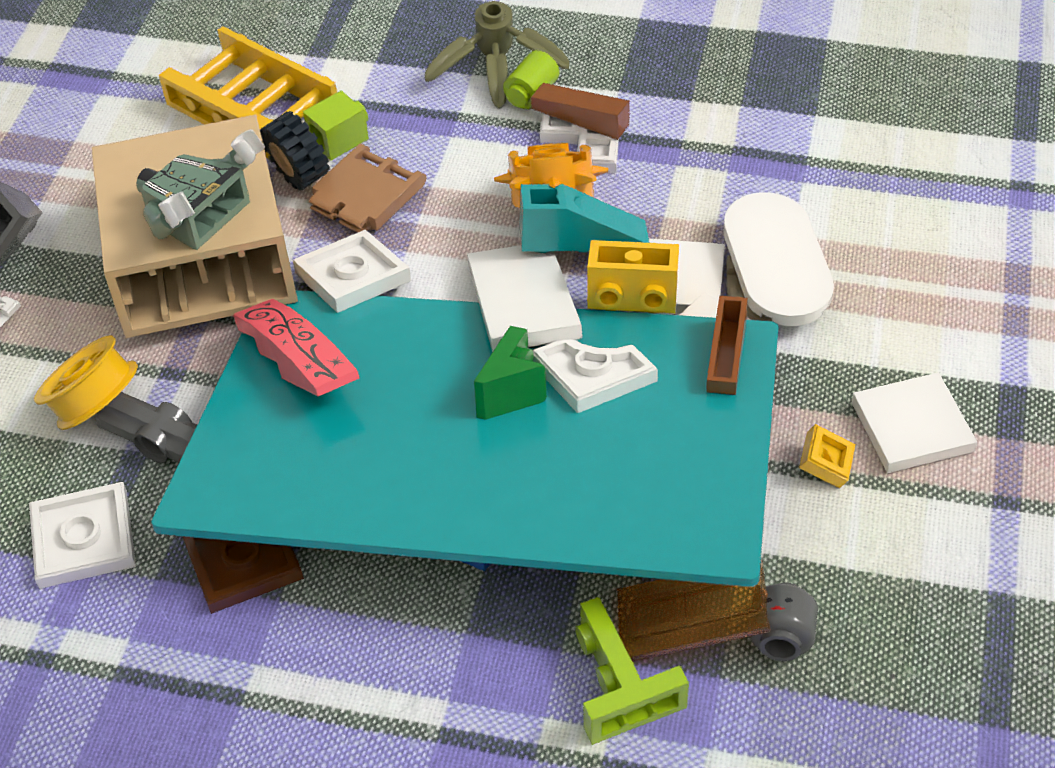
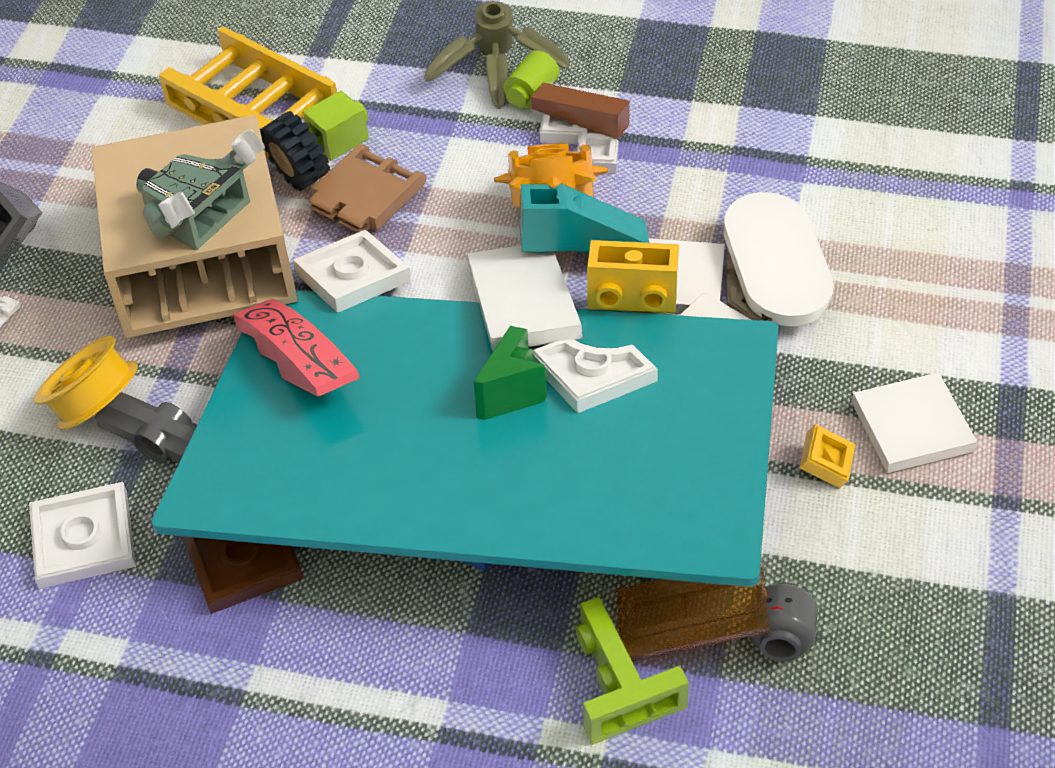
dark orange piece [707,295,748,395] -> none

